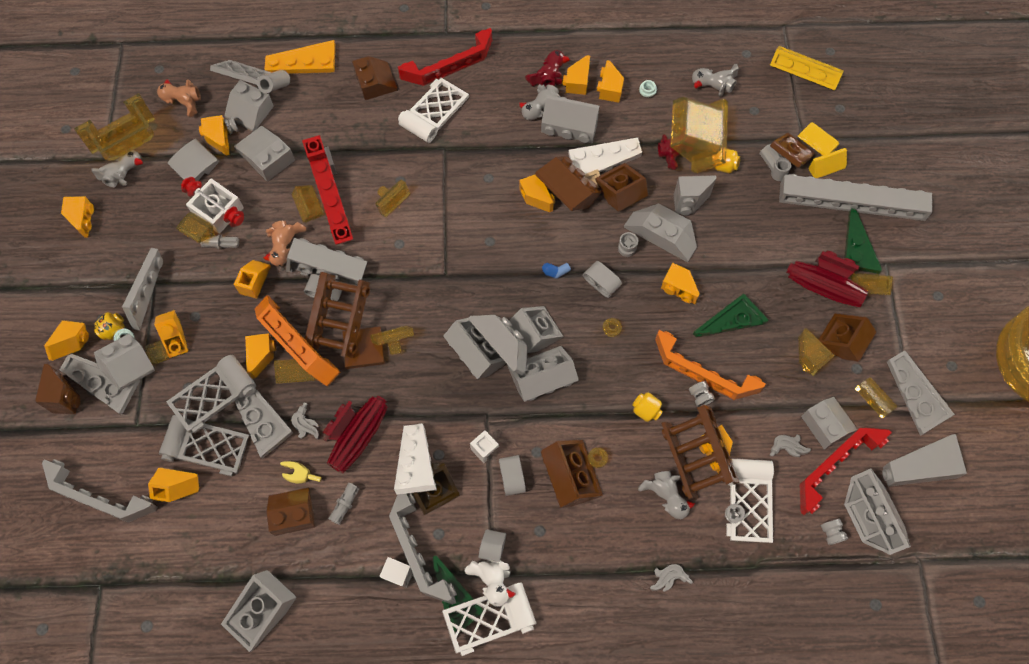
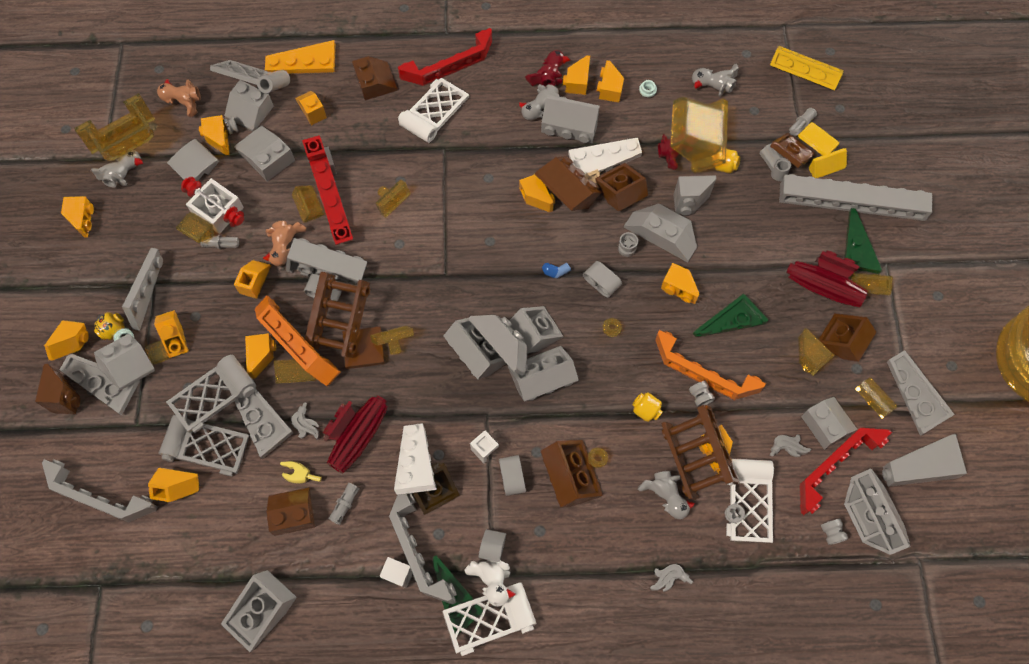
none -> light orange slope [296,91,327,125]
none -> light grey axle [789,108,817,136]

